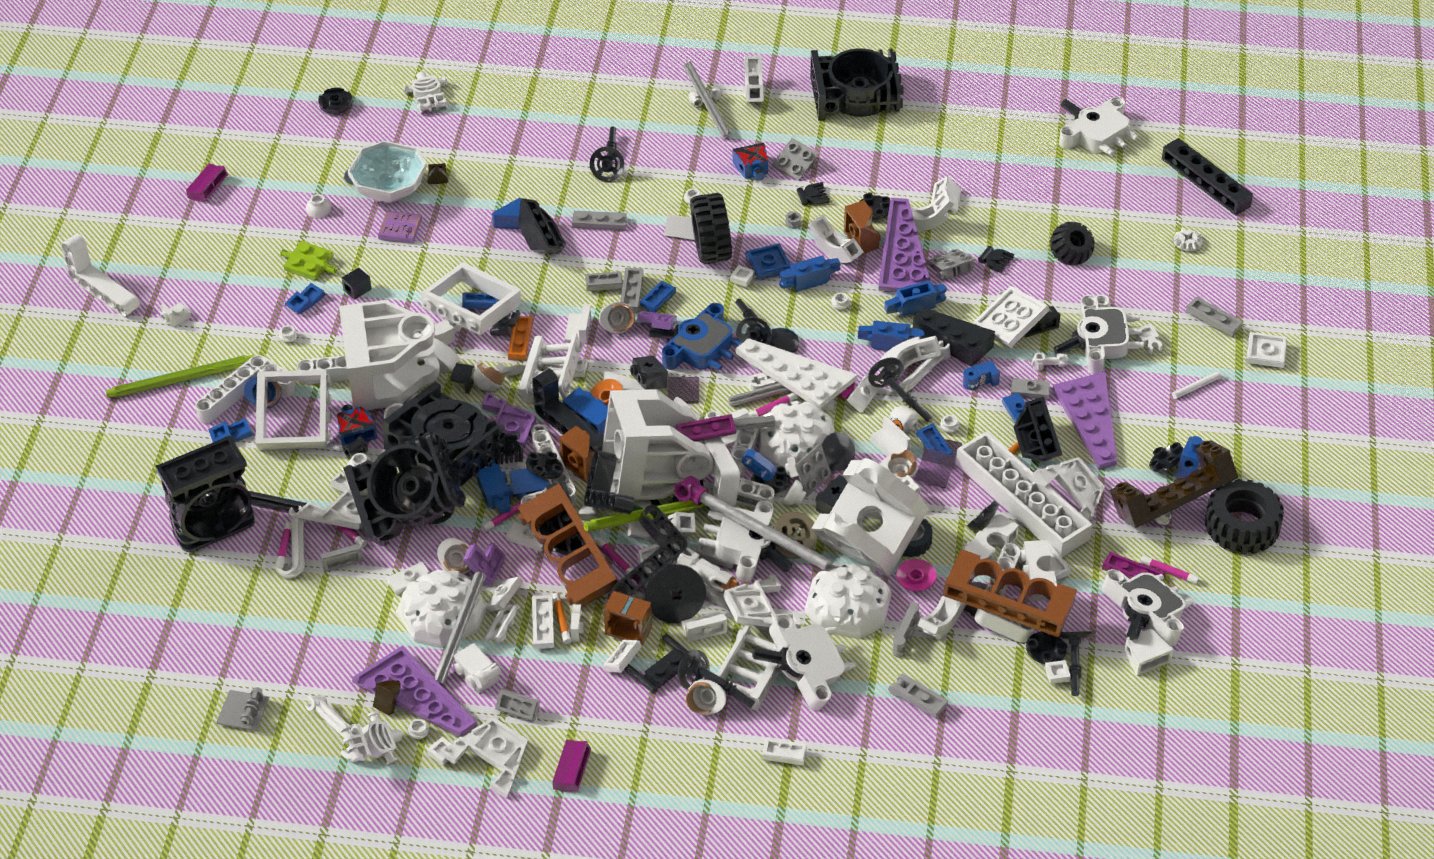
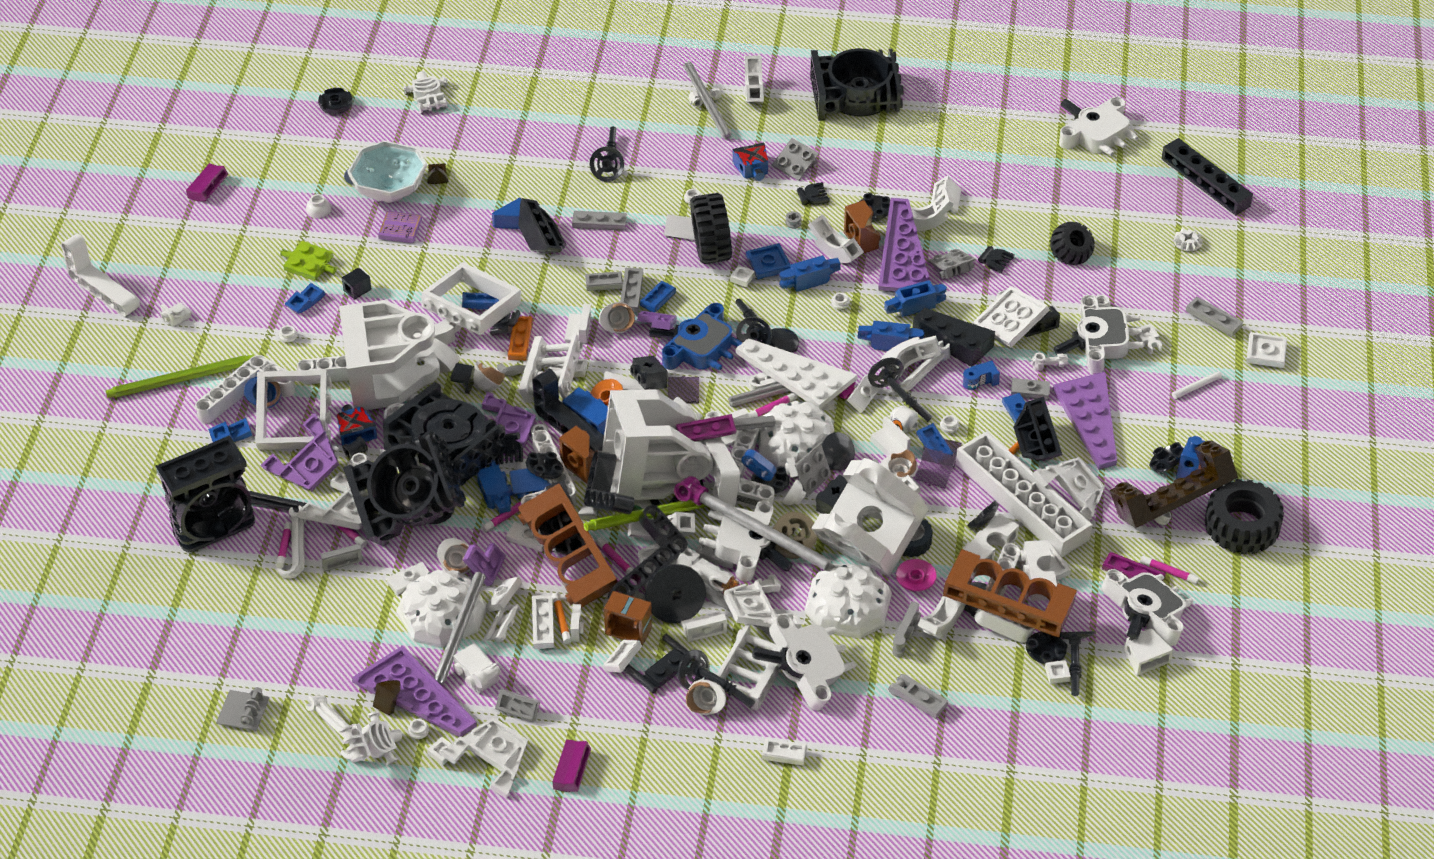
none -> medium lavender wing [260,413,339,492]

